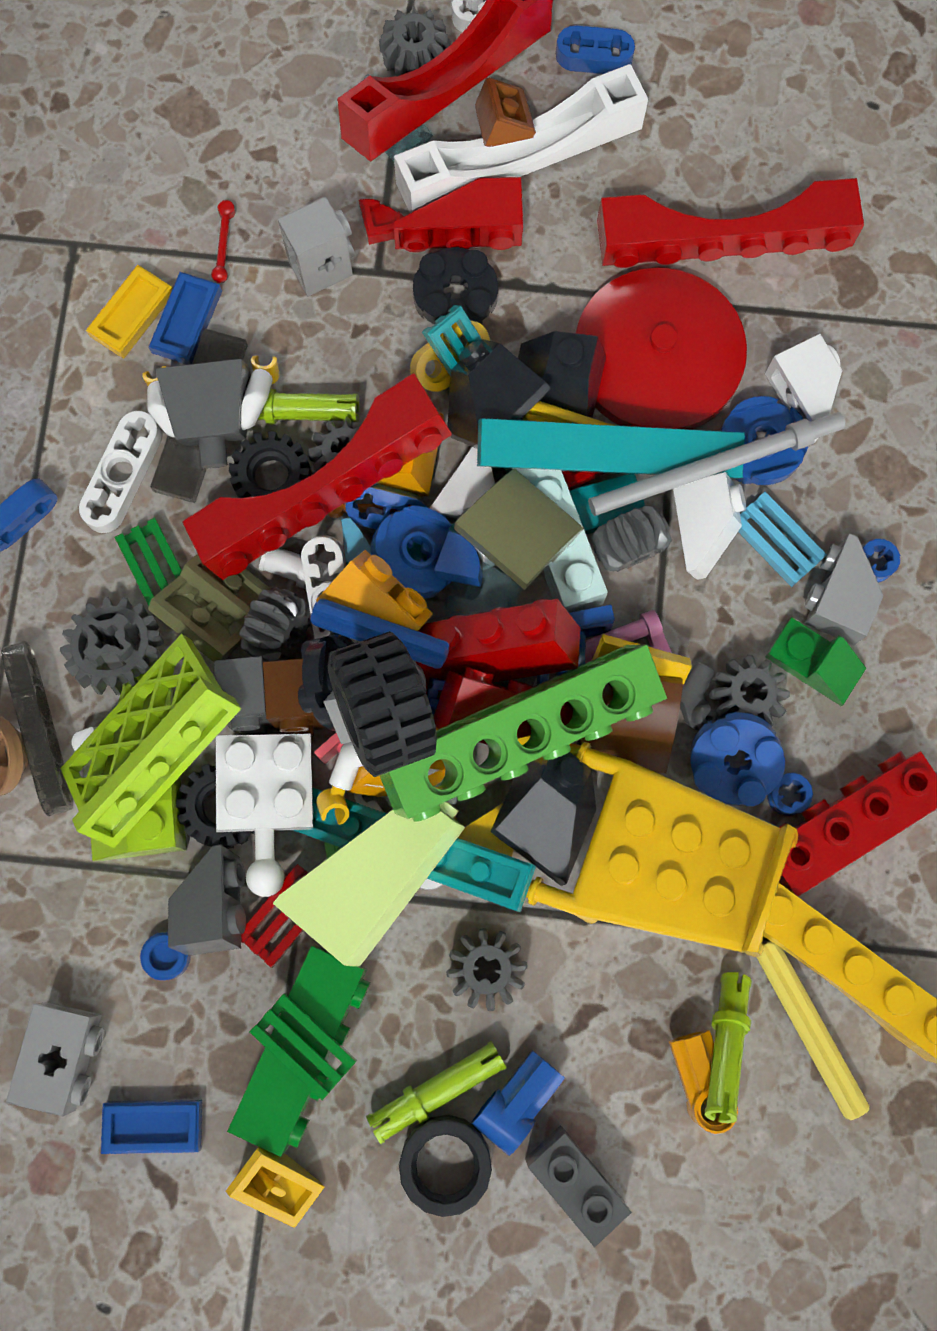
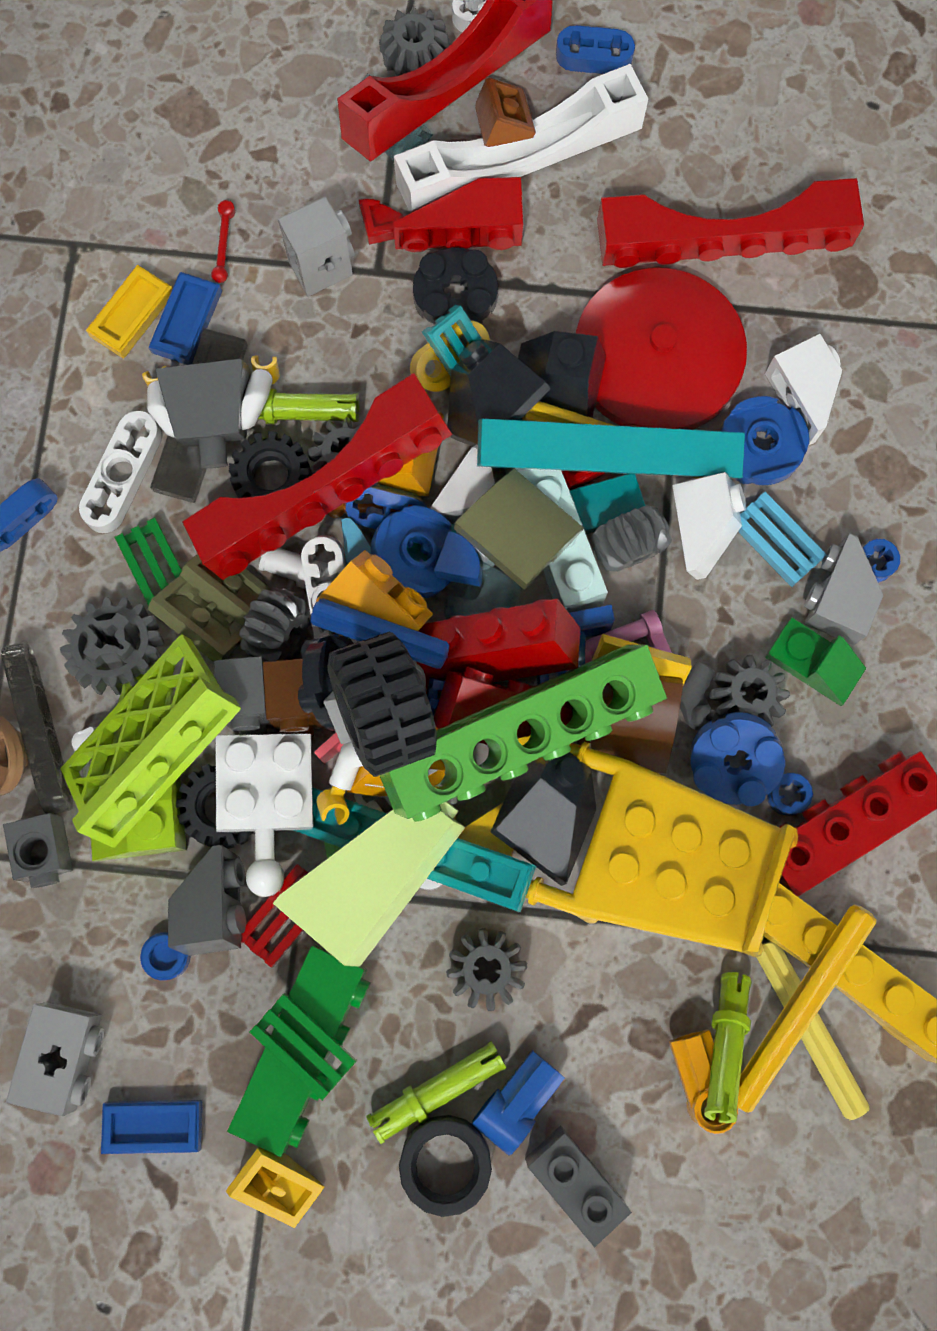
light grey bar [588,412,845,516] -> none
none -> dark grey brick [3,813,73,888]
none -> yellow axle [737,904,876,1113]

